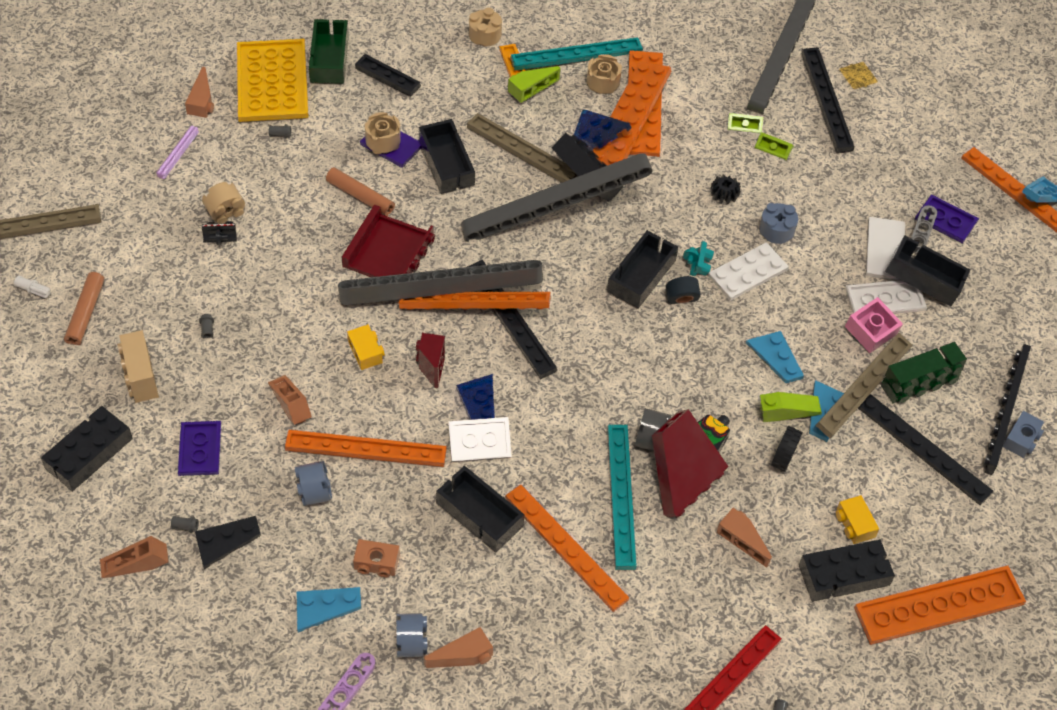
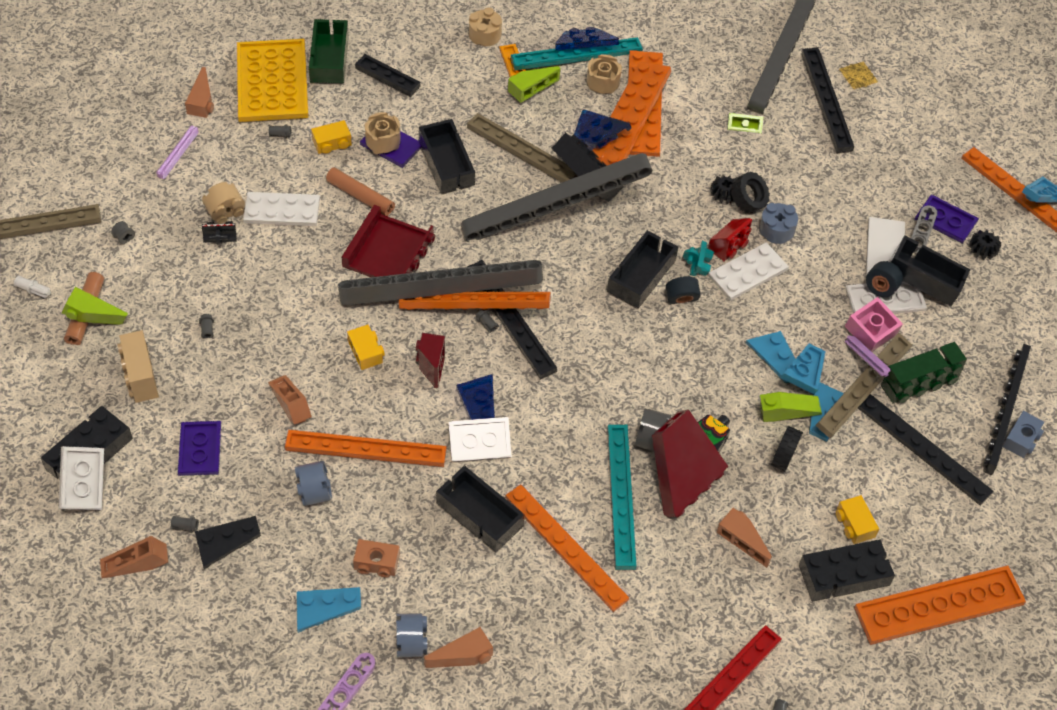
lime slope [754,132,794,160] -> none
none -> white tile [59,446,104,510]
none -> lime slope [62,287,128,325]
none -> dark grey wheel [111,221,135,244]
none -> white plate [243,192,320,226]
none -> yellow brick [311,120,352,154]
none -> dark grey pin [476,309,499,333]
none -> clear blue wing [555,27,619,50]
none -> red slope [708,218,752,262]
none -> black tyre [731,171,770,213]
none -> dark azure wing [780,343,826,394]
none -> lavender axle [845,335,890,377]
none -> black wheel [866,261,903,298]
none -> black gear [969,230,1002,260]

